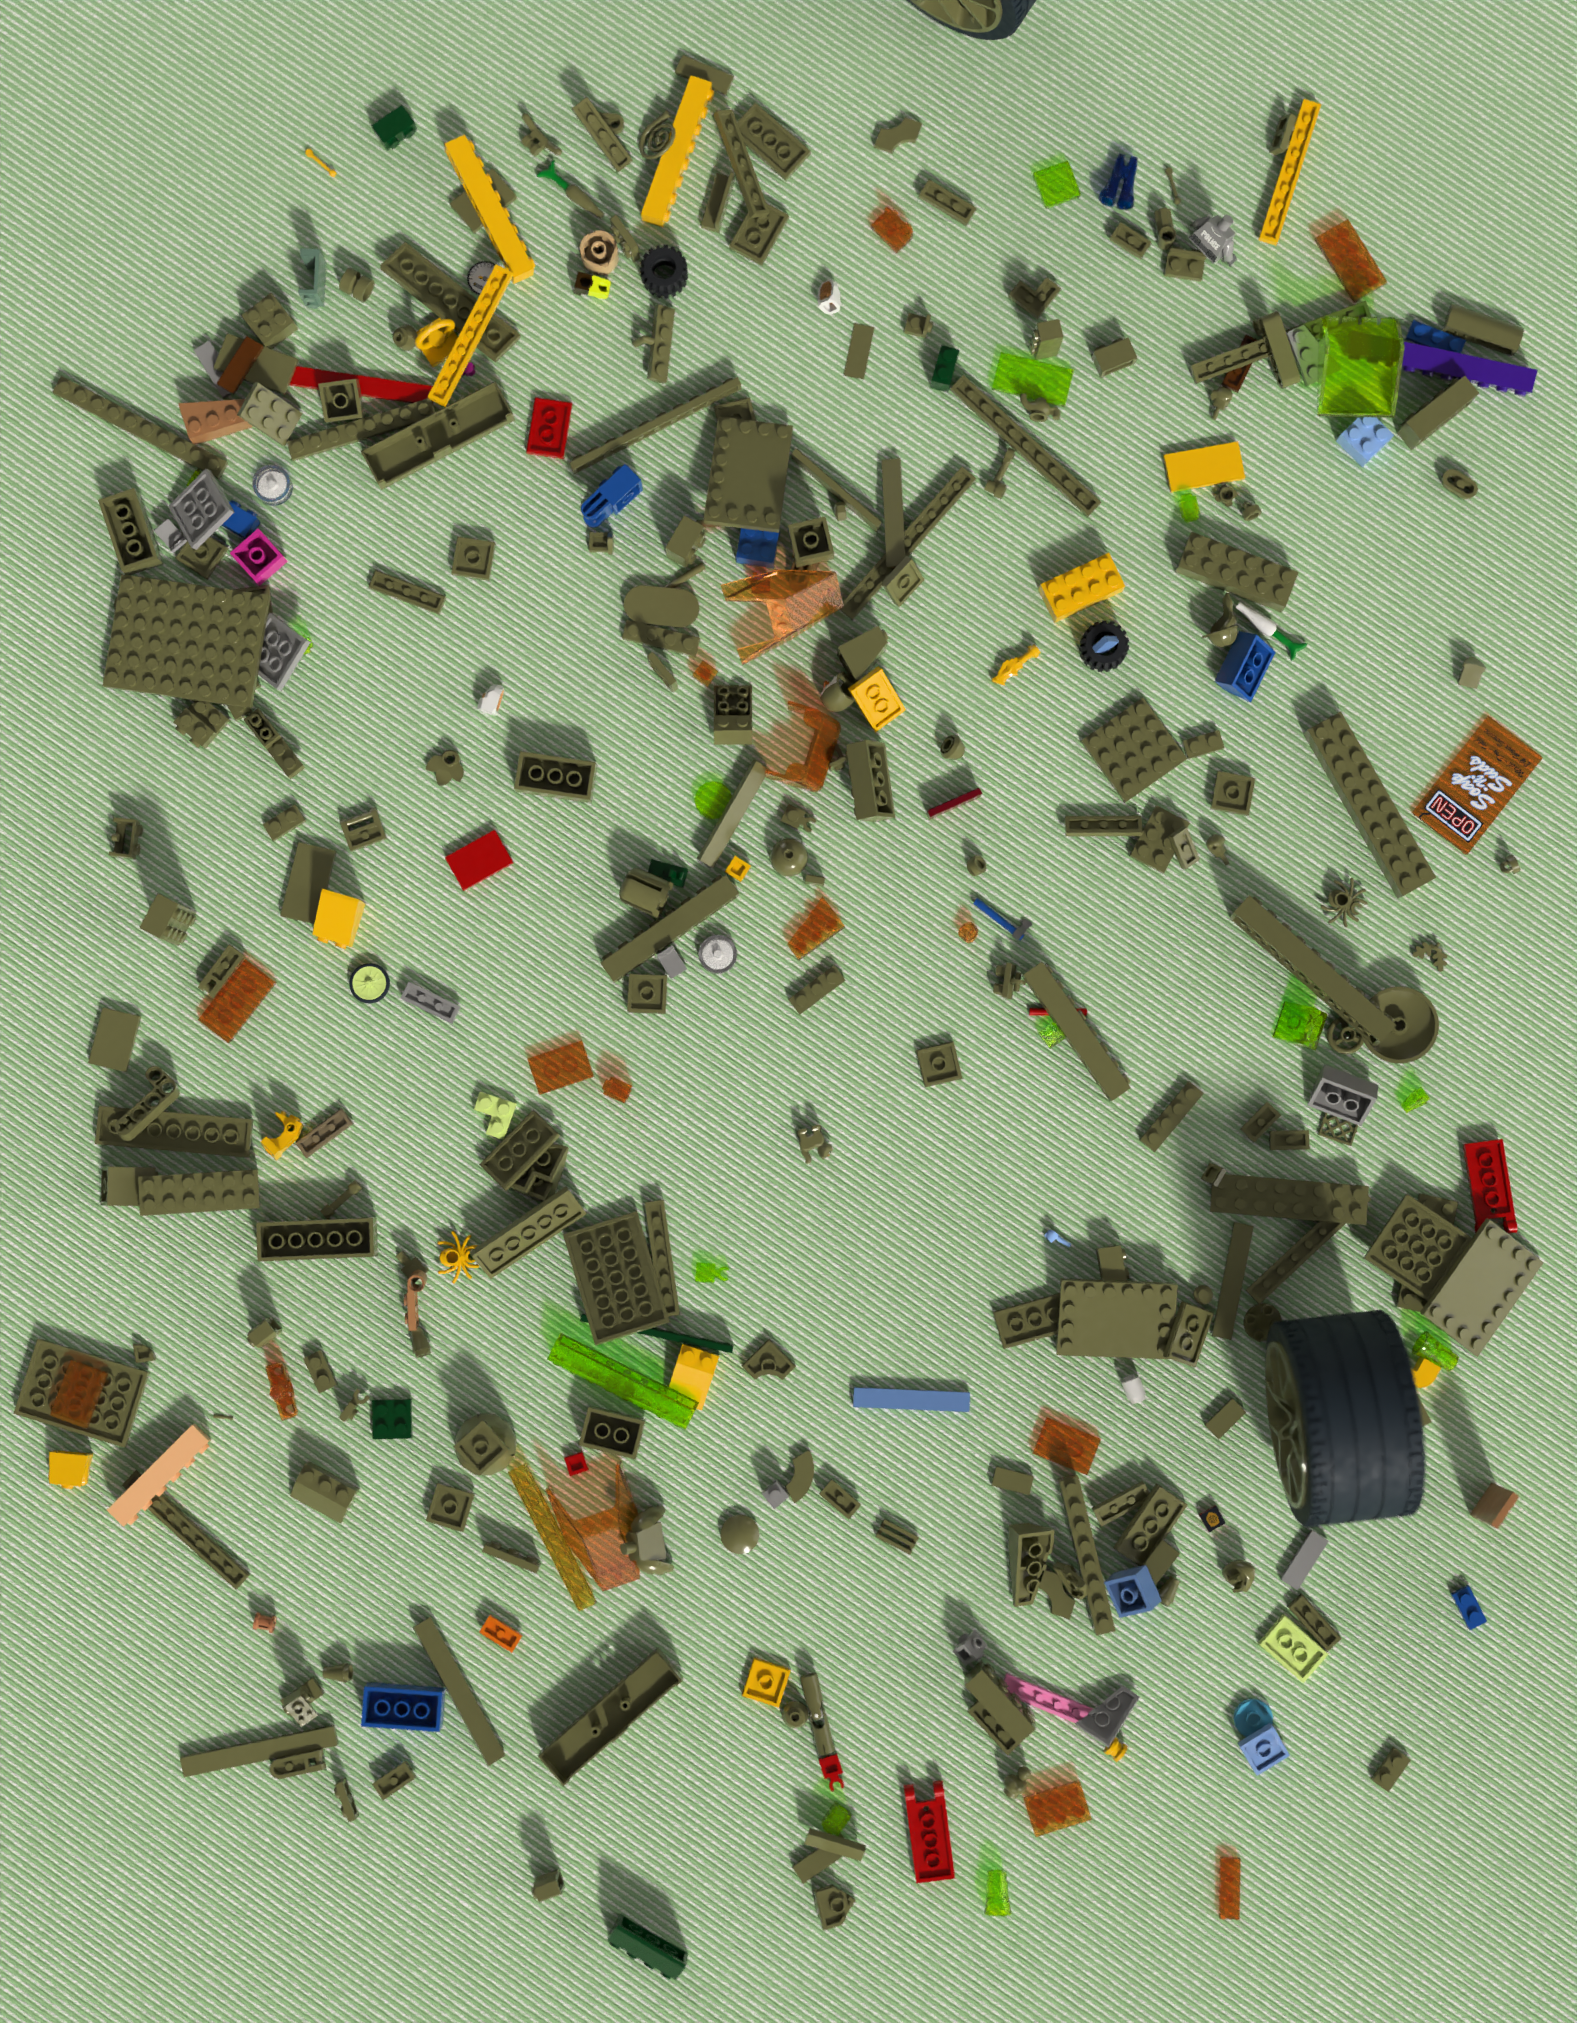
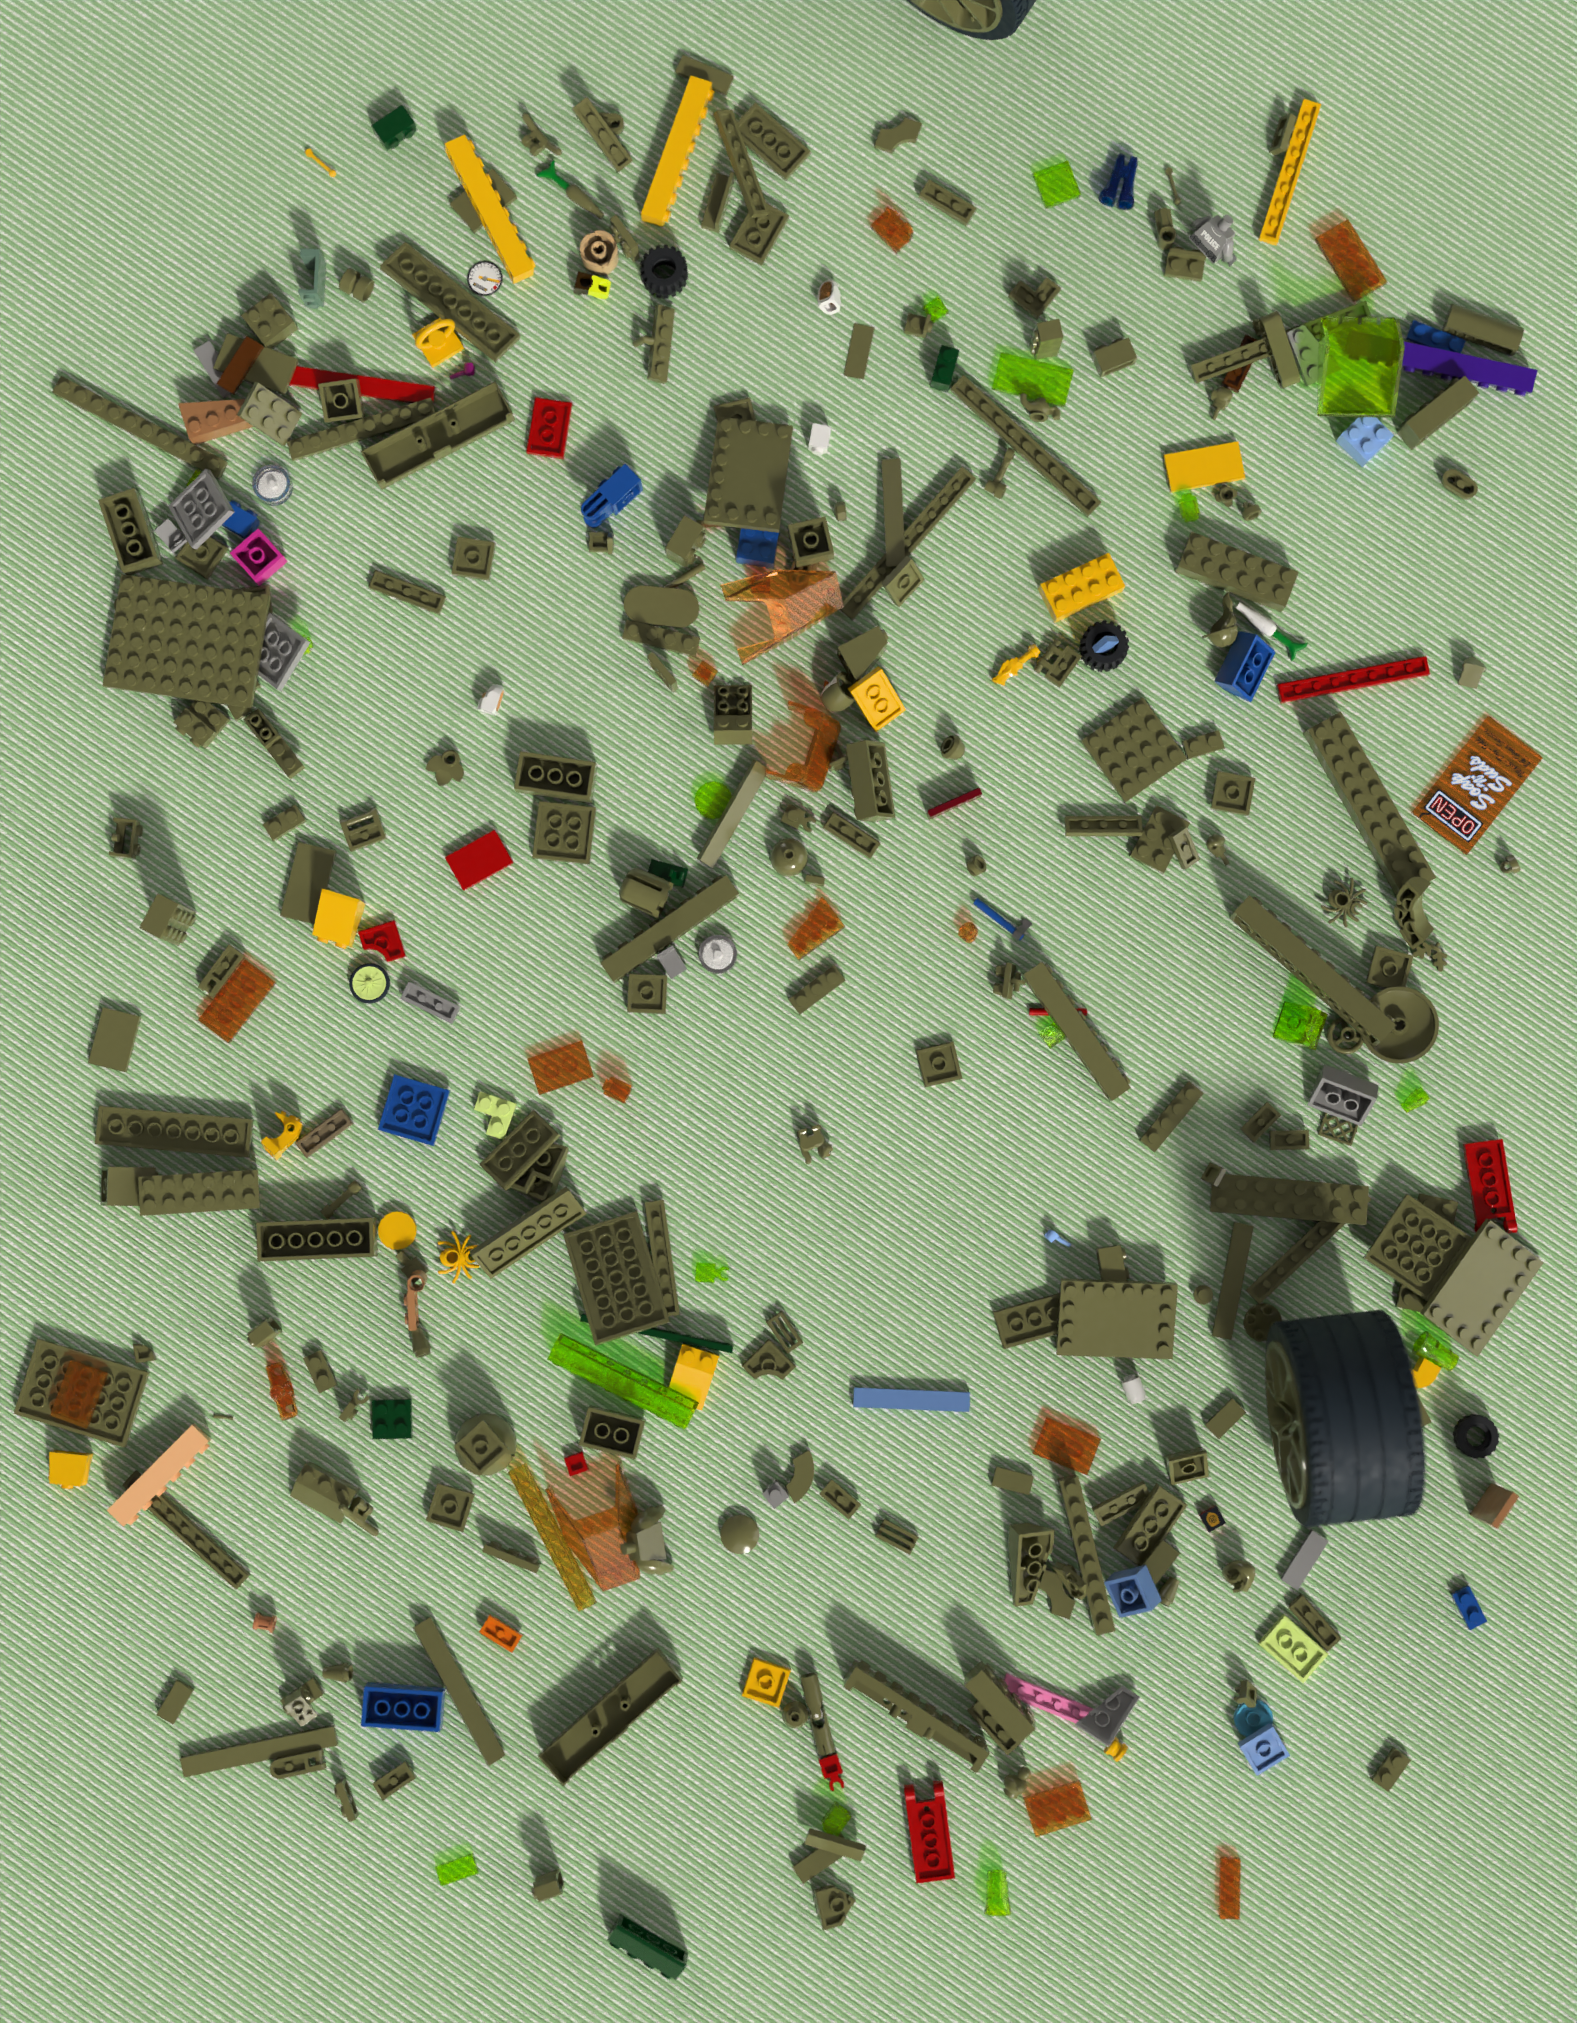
olive beam [115,1066,180,1141] -> none
olive cone [393,324,417,351] -> none
yellow plate [428,264,513,407] -> none
olive plate [569,377,741,474] -> none
olive piece [639,110,676,160] -> none
yellow plate [725,856,751,882] -> none
olive tile [791,449,881,532] -> none
light grey brick [953,1630,987,1666] -> none
olive plate [1110,222,1152,260] -> none
olive tile [1163,1301,1214,1368] -> none
none -> olive tile [156,1679,195,1725]
none -> olive piece [338,1496,379,1536]
none -> red tile [358,920,407,963]
none -> blue plate [378,1075,450,1146]
none -> yellow tile [378,1212,417,1250]
none -> clear neon green tile [435,1853,479,1886]
none -> olive plate [532,801,596,865]
none -> olive tile [766,1311,803,1354]
none -> white brick [809,423,832,455]
none -> olive tile [823,811,881,859]
none -> olive piece [843,1660,990,1773]
none -> clear neon green tile [922,296,949,324]
none -> olive plate [1033,639,1082,688]
none -> olive slope [1164,1447,1209,1486]
none -> olive tile [1234,1680,1257,1708]
none -> red tile [1276,656,1430,704]
none -> olive plate [1365,946,1414,989]
none -> olive brick [1394,877,1434,950]
none -> black tyre [1453,1414,1499,1459]

